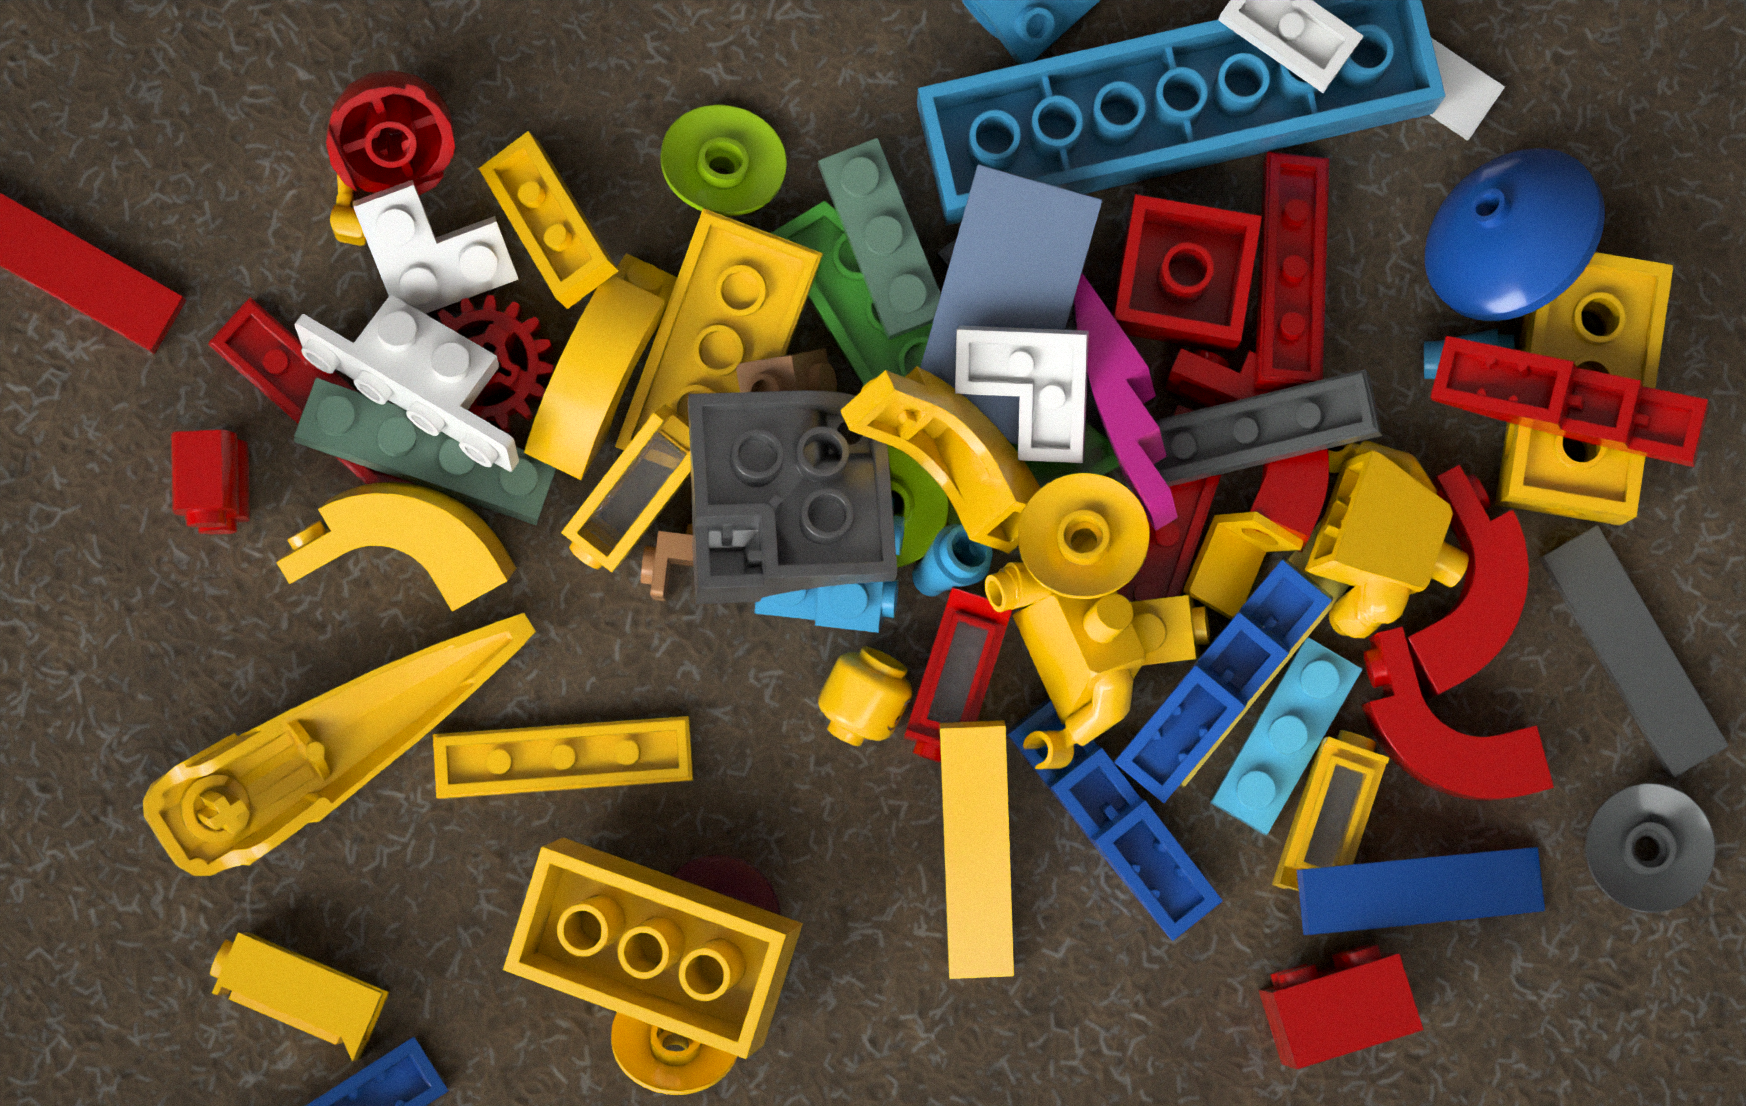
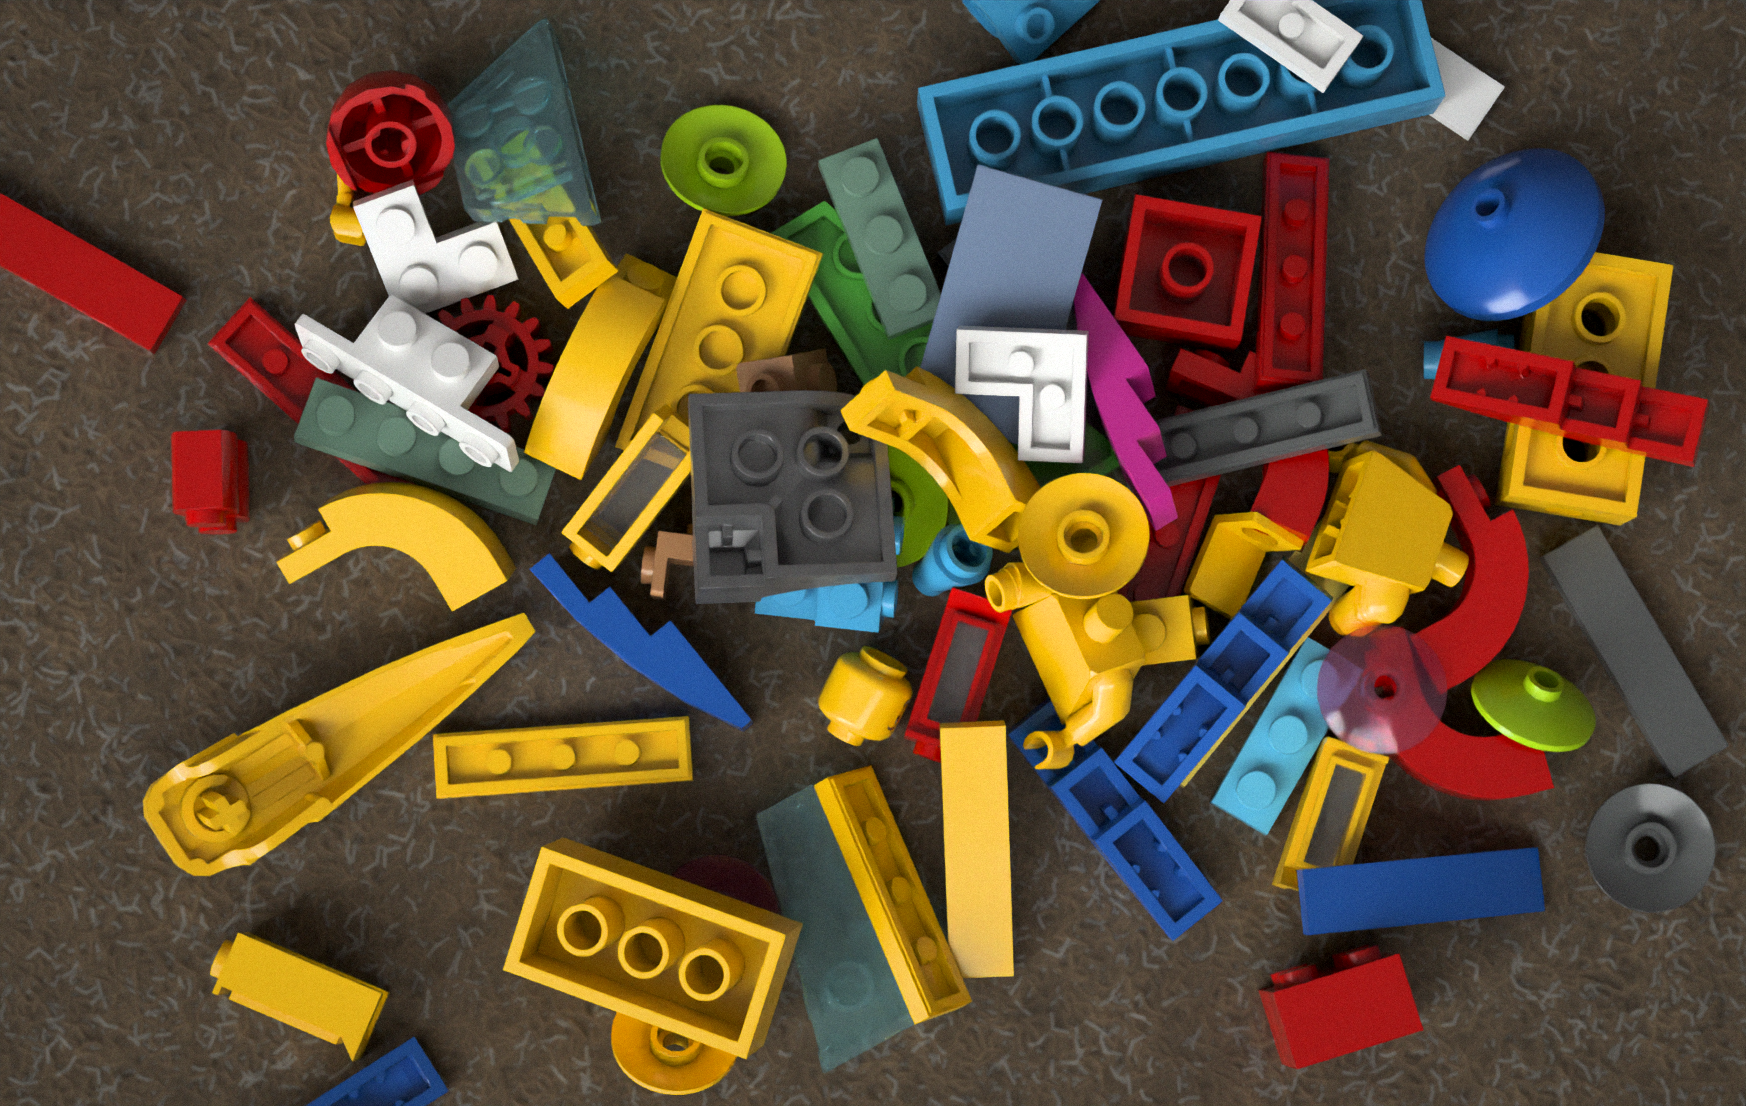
none -> clear light blue wing [447,18,601,226]
none -> blue slope [529,553,754,731]
none -> clear light blue wing [756,784,914,1074]
none -> yellow tile [814,765,972,1024]
none -> clear pink dish [1317,625,1447,754]
none -> lime dish [1471,659,1596,752]

